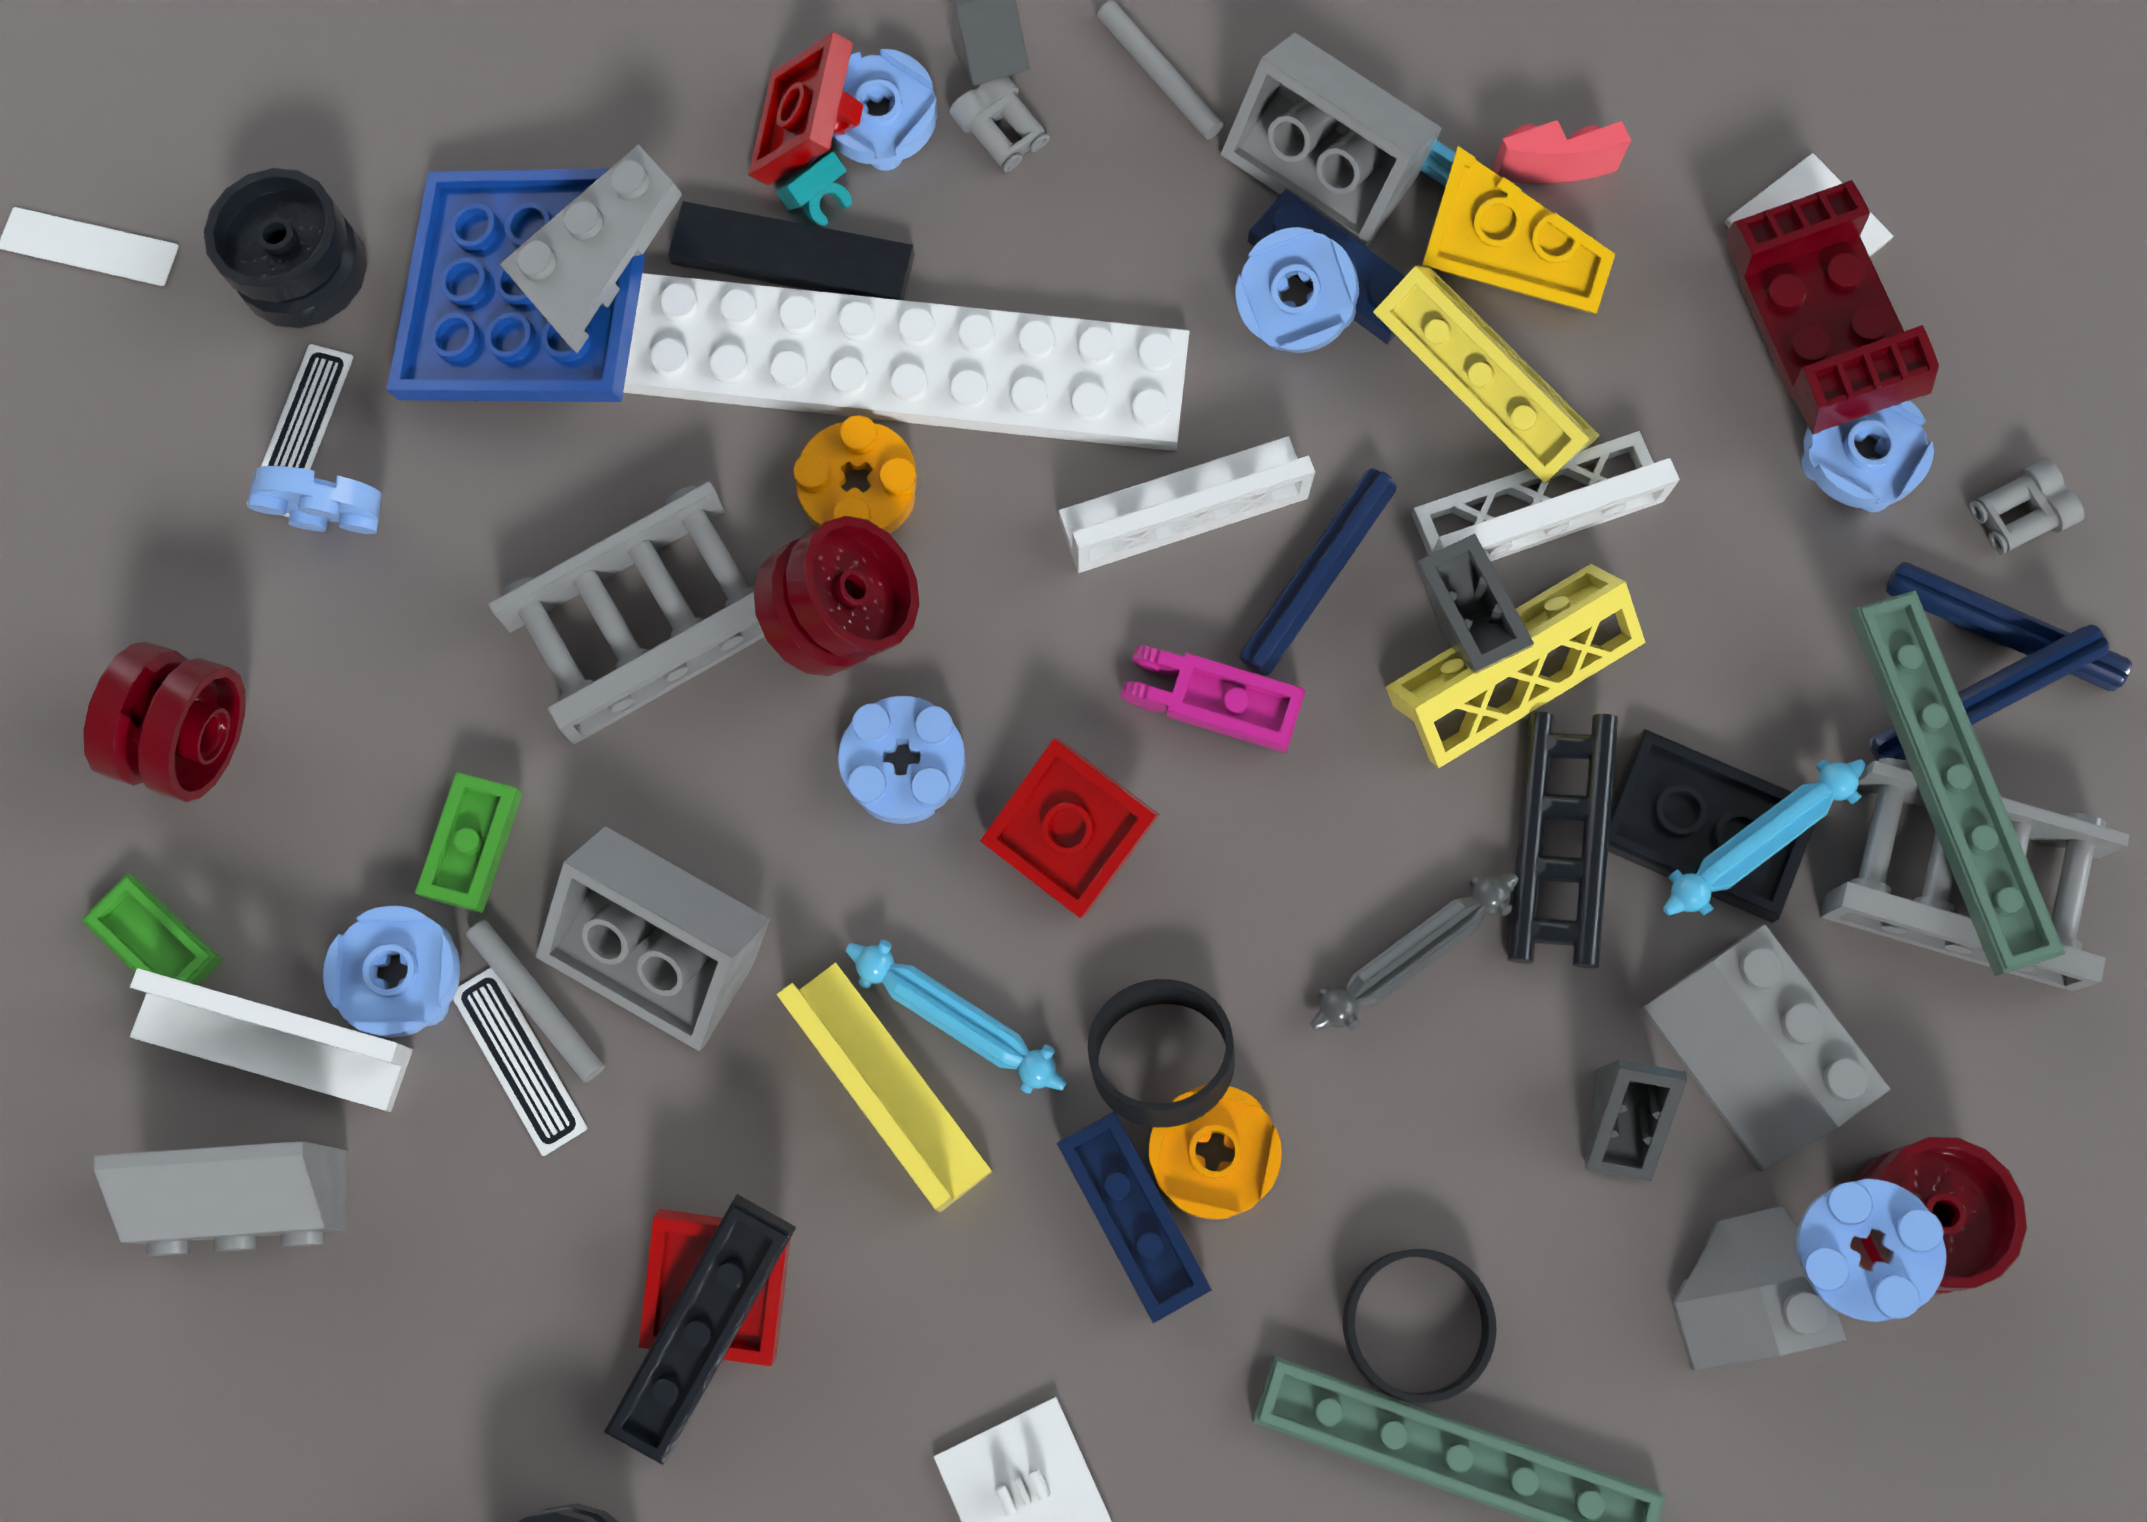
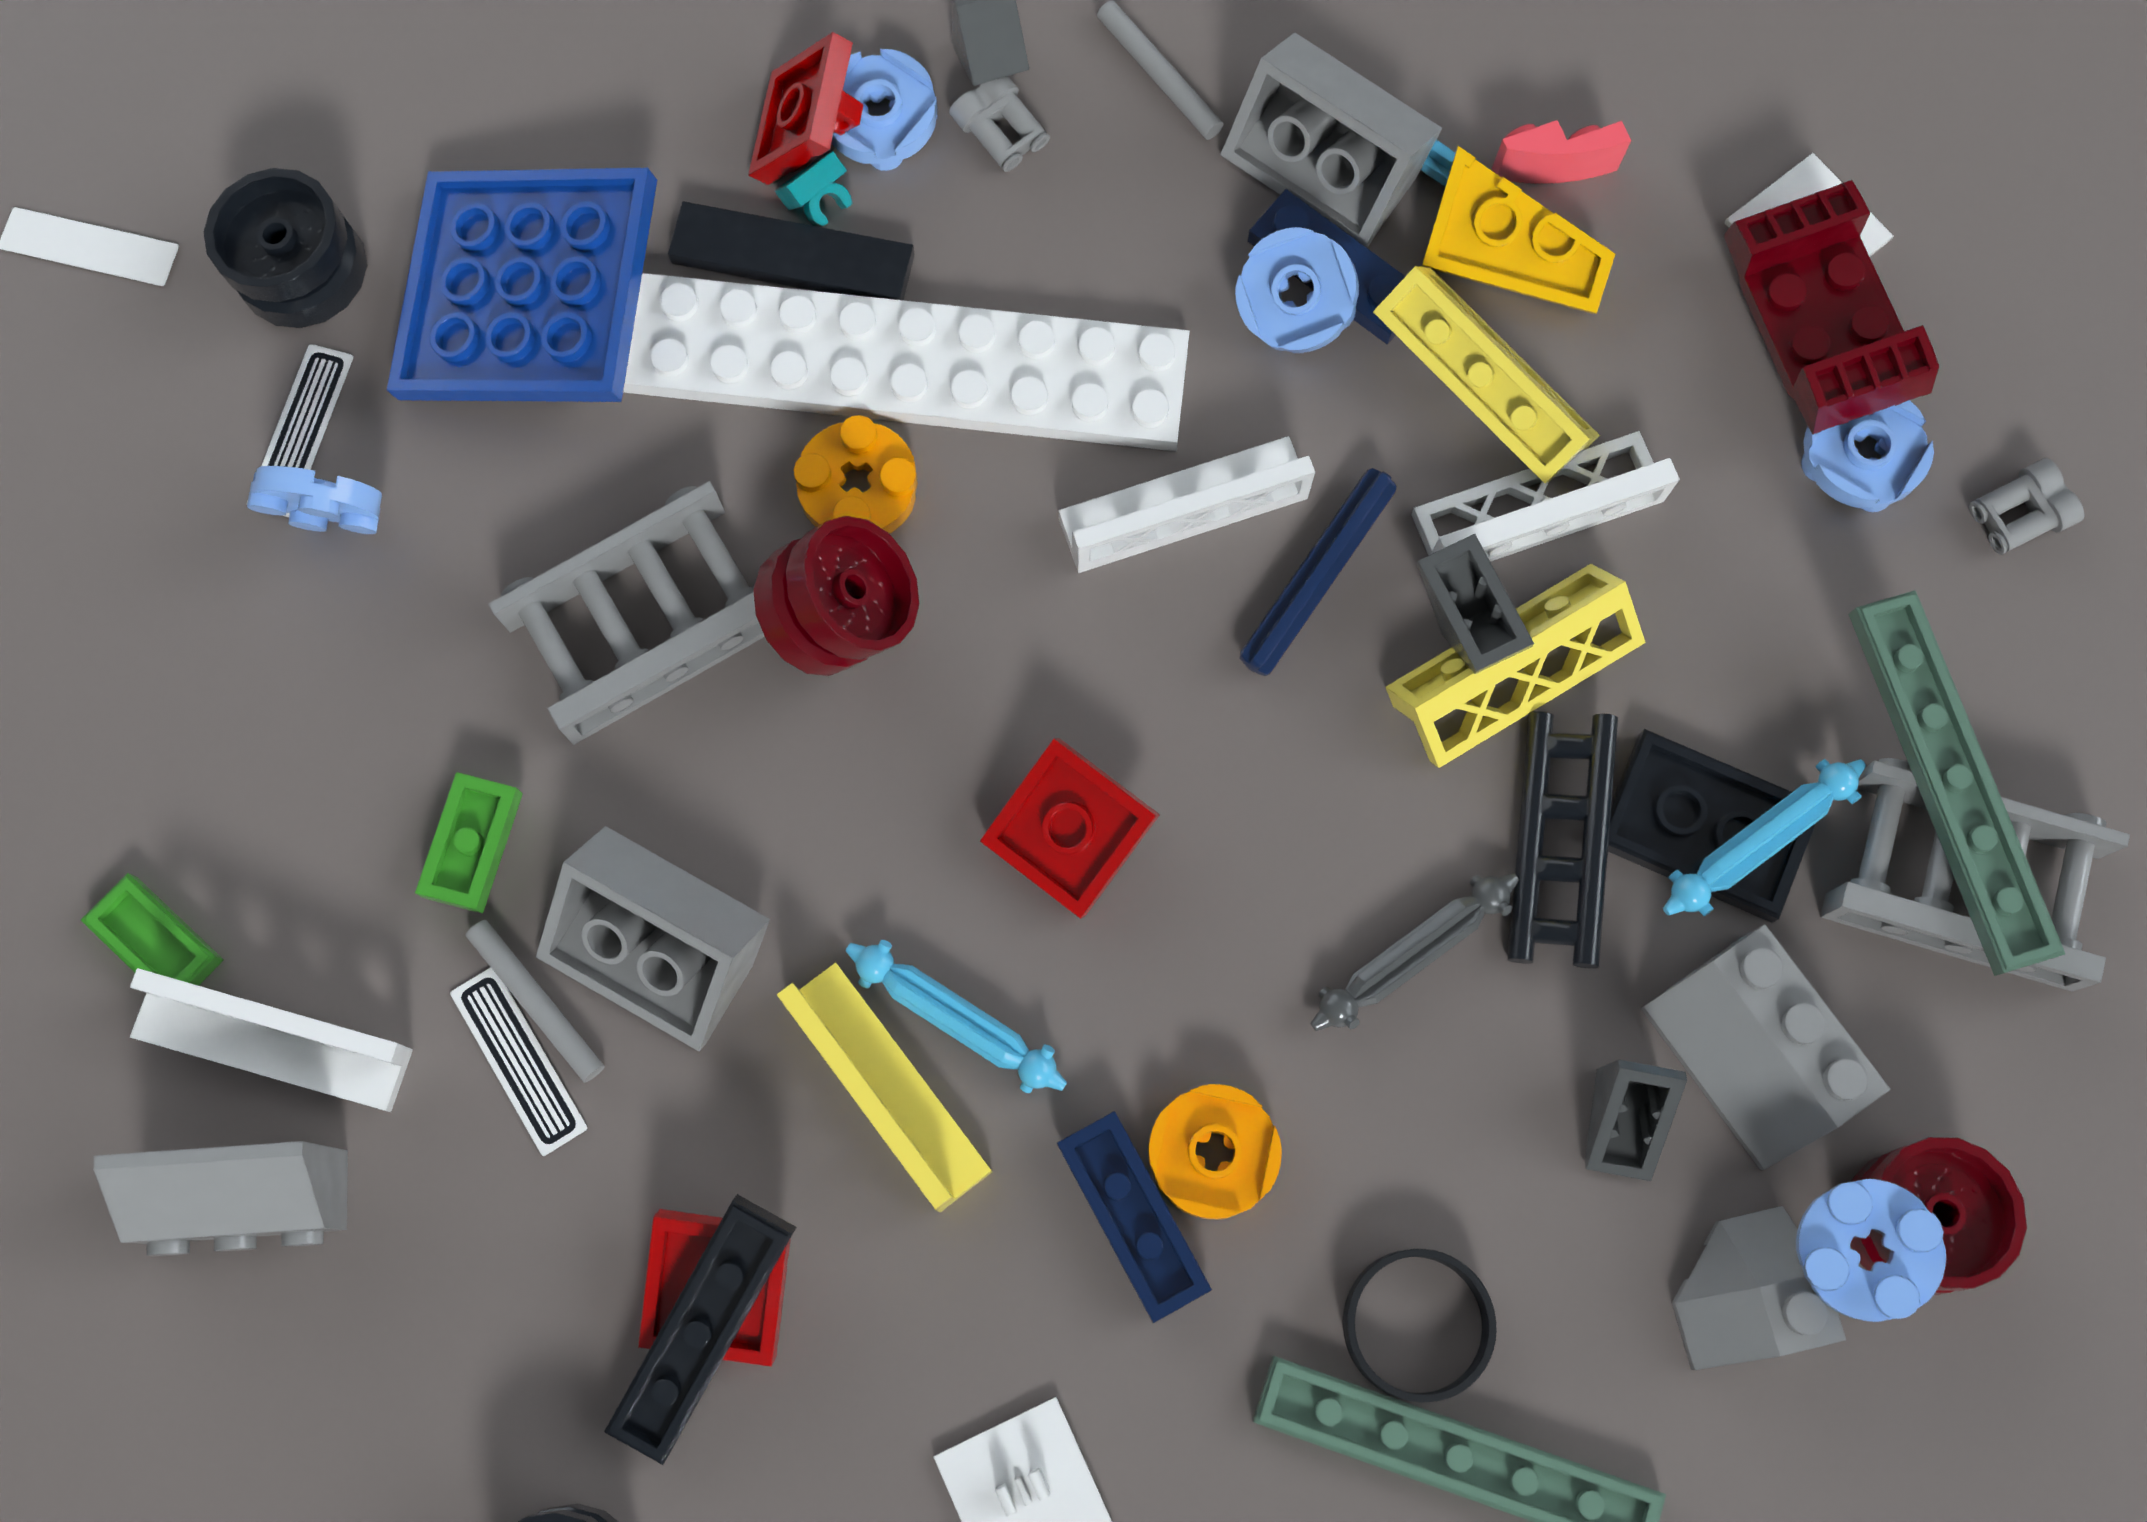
dark red wheel [83,642,245,802] -> none
light blue plate [323,906,460,1038] -> none
light grey wing [500,144,682,354] -> none
light blue plate [838,696,966,824] -> none
black tyre [1088,979,1235,1127] -> none
dark pink hinge [1120,645,1306,754] -> none
dark blue axle [1868,625,2110,761] -> none
dark blue axle [1886,562,2132,691] -> none

